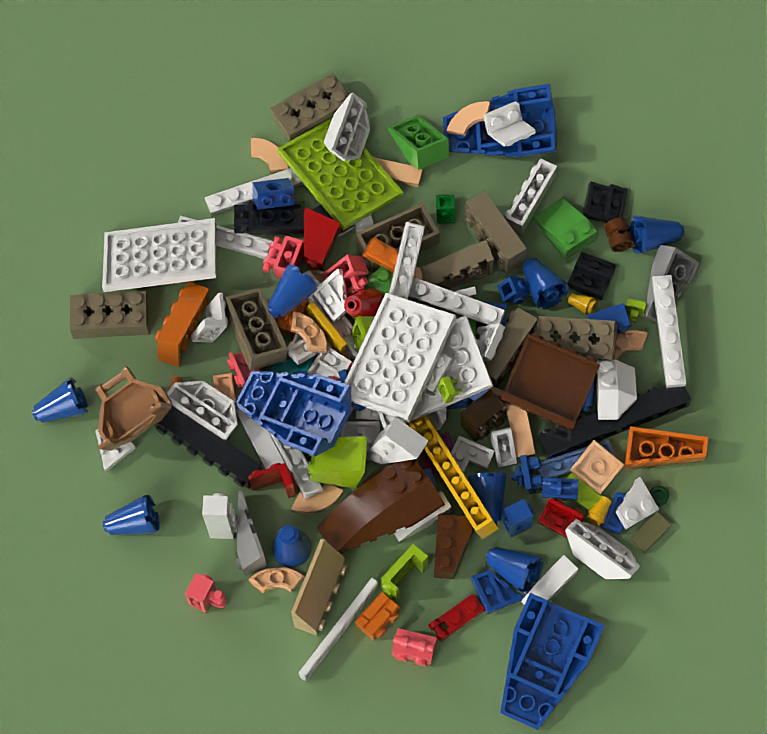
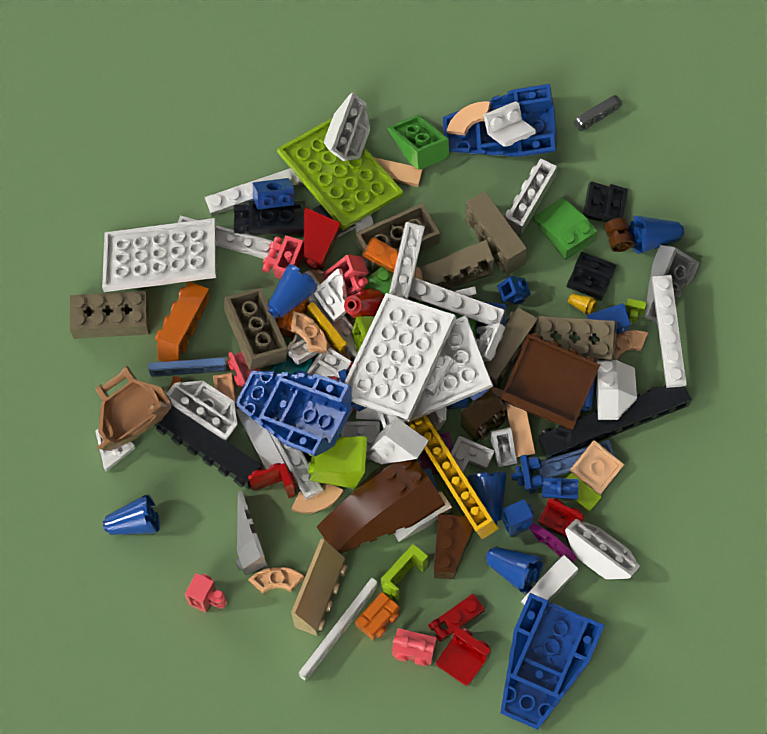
blue cone [32,377,88,423] -> none
white bracket [191,293,228,343] -> none
white brick [202,493,237,539] -> none
light nougat tile [251,138,288,173] -> none
dark tan brick [270,73,349,142] -> none
blue cone [272,525,311,567] -> none
green bracket [436,194,455,224] -> none
lime tile [437,376,462,403] -> none
blue wing [471,570,523,614] -> none
blue cone [522,258,569,310] -> none
yellow cone [586,496,612,526] -> none
blue tile [602,491,625,535] -> none
white wing [616,477,659,529] -> none
orange wedge [624,426,708,469] -> none
olive tile [630,512,671,553] -> none
dark green tile [649,486,669,506] -> none
none -> medium blue tile [148,357,227,377]
none -> red bracket [436,627,491,686]
none -> magenta tile [529,523,577,563]
none -> dark grey beam [574,95,622,131]

